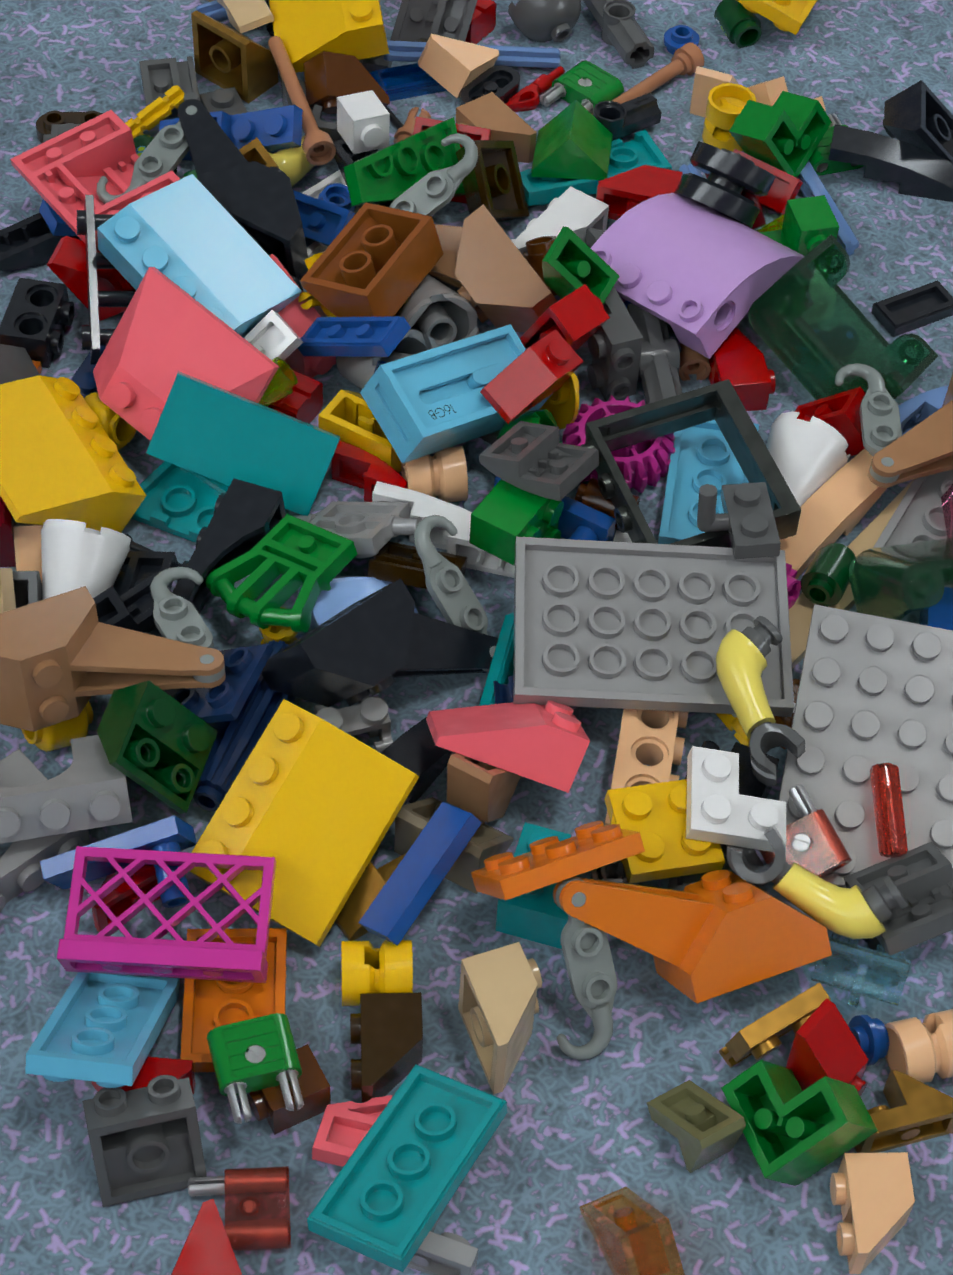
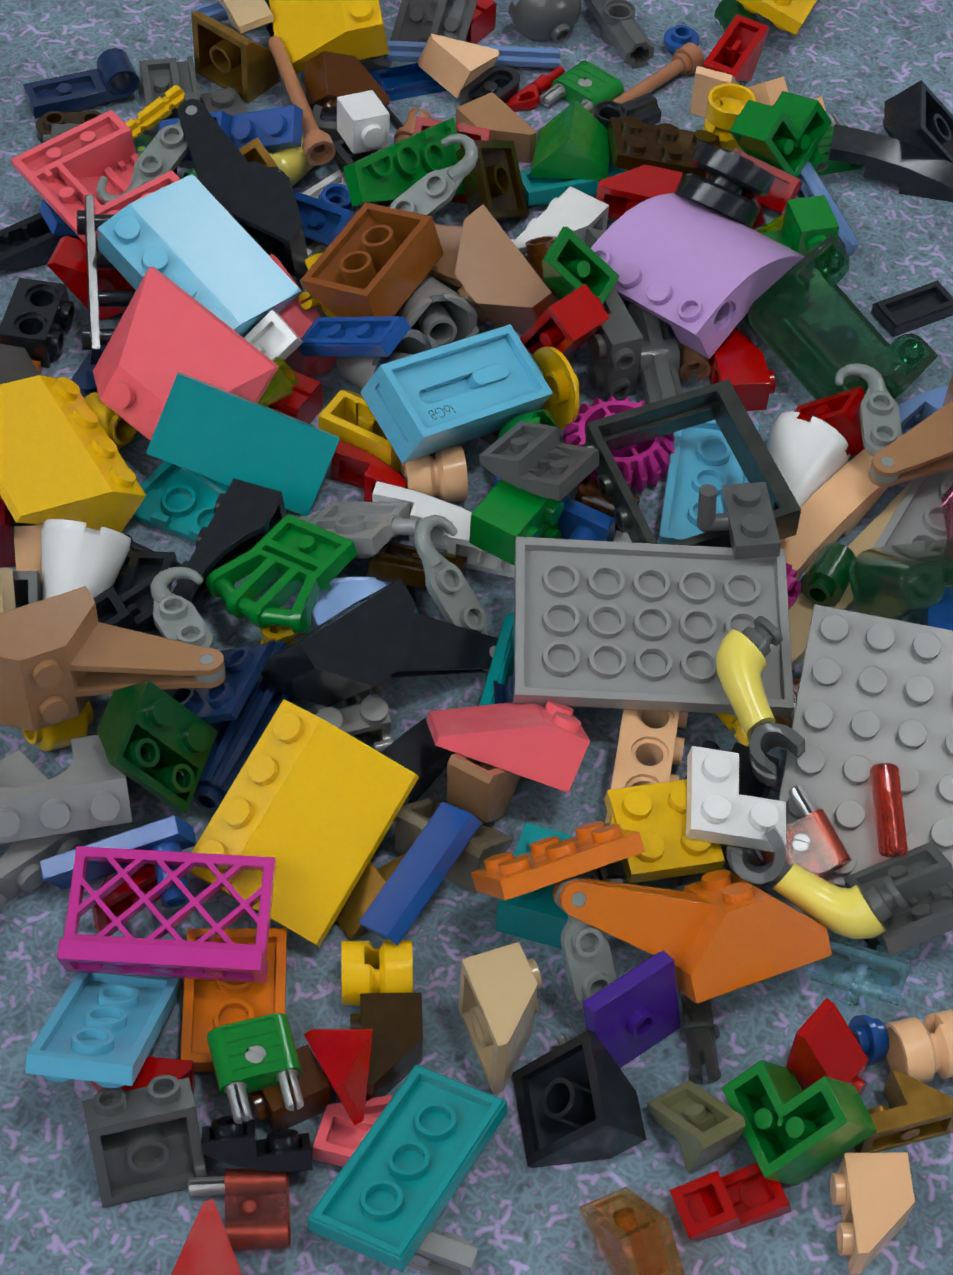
red slope [480,329,584,424] -> none
pearl gold plate [719,982,831,1068] -> none
none -> dark blue plate [23,48,139,119]
none -> black slope [201,1116,313,1172]
none -> red slope [303,1029,373,1126]
none -> black slope [512,1030,647,1168]
none -> dark purple plate [583,950,681,1068]
none -> dark brown plate [607,117,722,179]
none -> red slope [669,1162,791,1241]
none -> clear smoke axle [680,992,721,1084]
none -> red slope [703,14,769,81]

